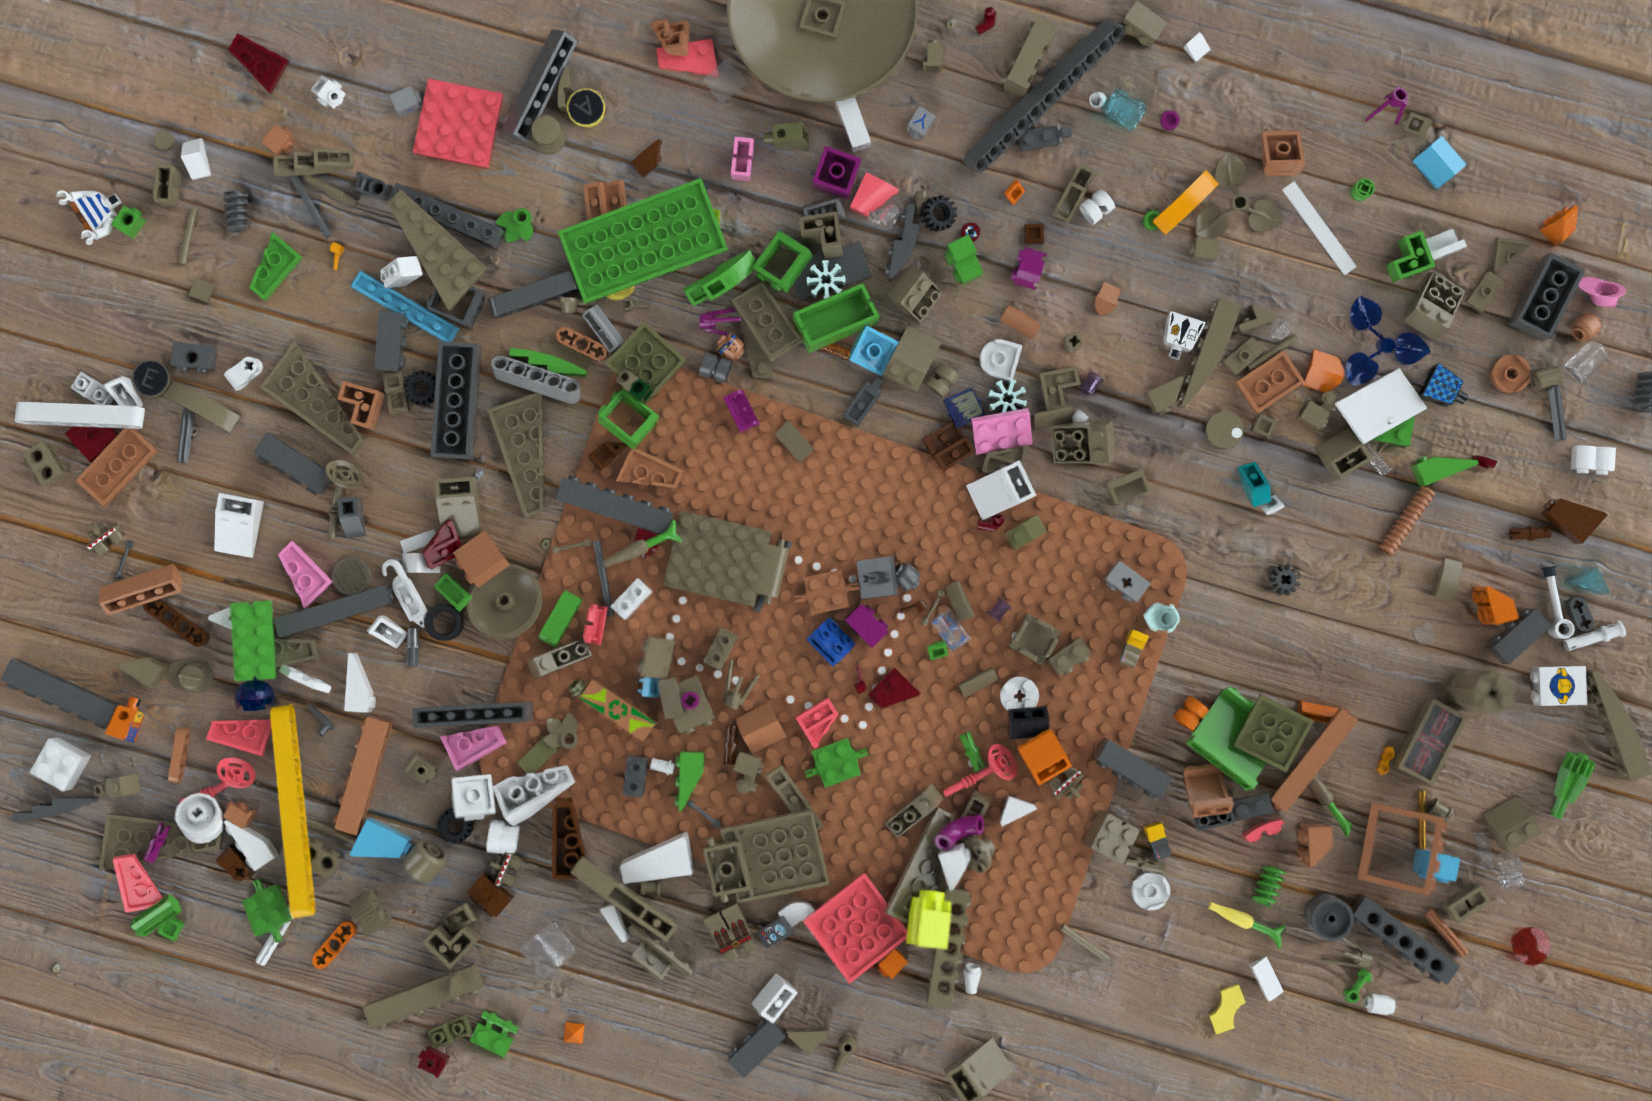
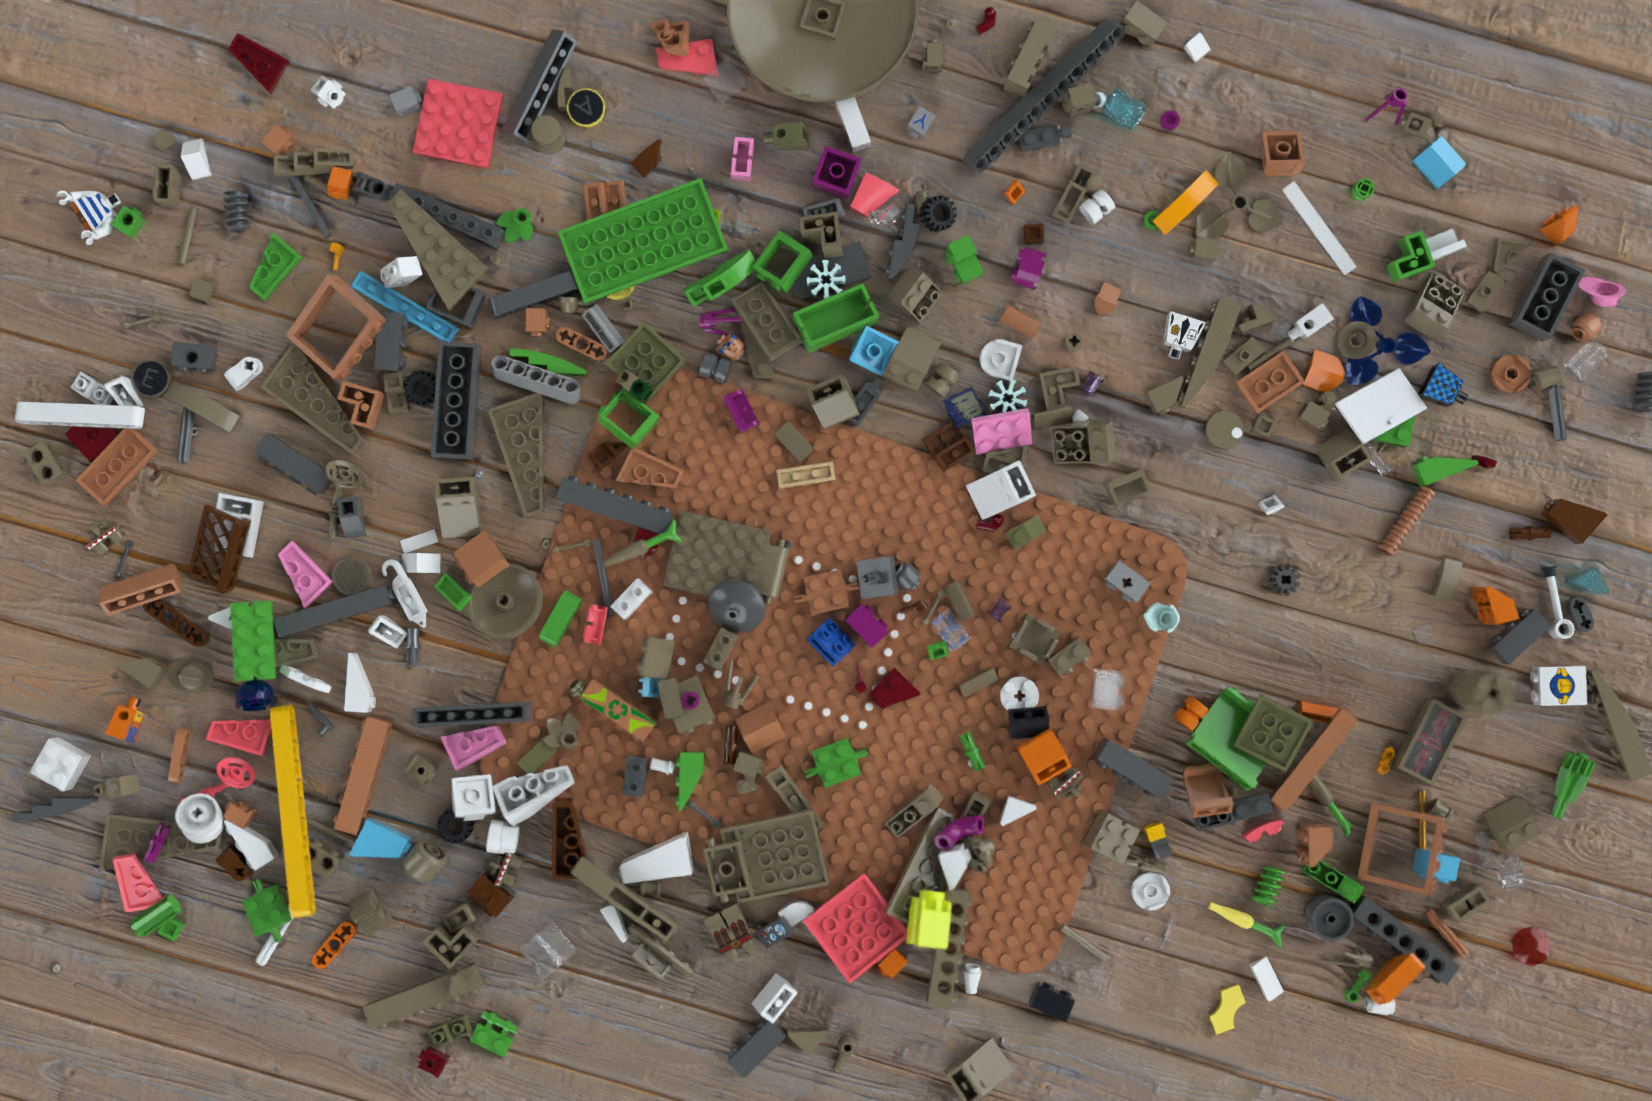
dark grey brick [1,659,123,729] -> none
dark red wing [421,519,462,570] -> none
black tyre [425,605,464,641] -> none
dark tan slope [527,638,592,680] -> none
orange slope [563,1022,585,1044] -> none
coral wing [795,697,839,749] -> none
coral dish [942,744,1017,797] -> none
dark red tile [961,222,980,242] -> none
leg [1119,629,1149,668] -> none
teal slope [1238,461,1271,507] -> none
white pin [1563,620,1626,652] -> none
white brick [1571,445,1616,475] -> none
none -> dark tan hinge [121,313,162,329]
none -> reddish brown fence [188,504,251,594]
none -> nougat window [285,275,387,379]
none -> orange brick [327,166,353,200]
none -> nougat brick [525,308,551,337]
none -> dark grey dish [708,580,765,633]
none -> tan tile [776,461,836,489]
none -> dark tan slope [807,374,860,429]
none -> black brick [1029,981,1075,1022]
none -> dark tan brick [1062,83,1096,117]
none -> clear slope [1091,669,1125,711]
none -> white torso [1287,303,1334,342]
none -> bright green slope [1302,860,1366,905]
none -> dark tan dish [1337,321,1377,359]
none -> orange slope [1365,953,1426,1005]

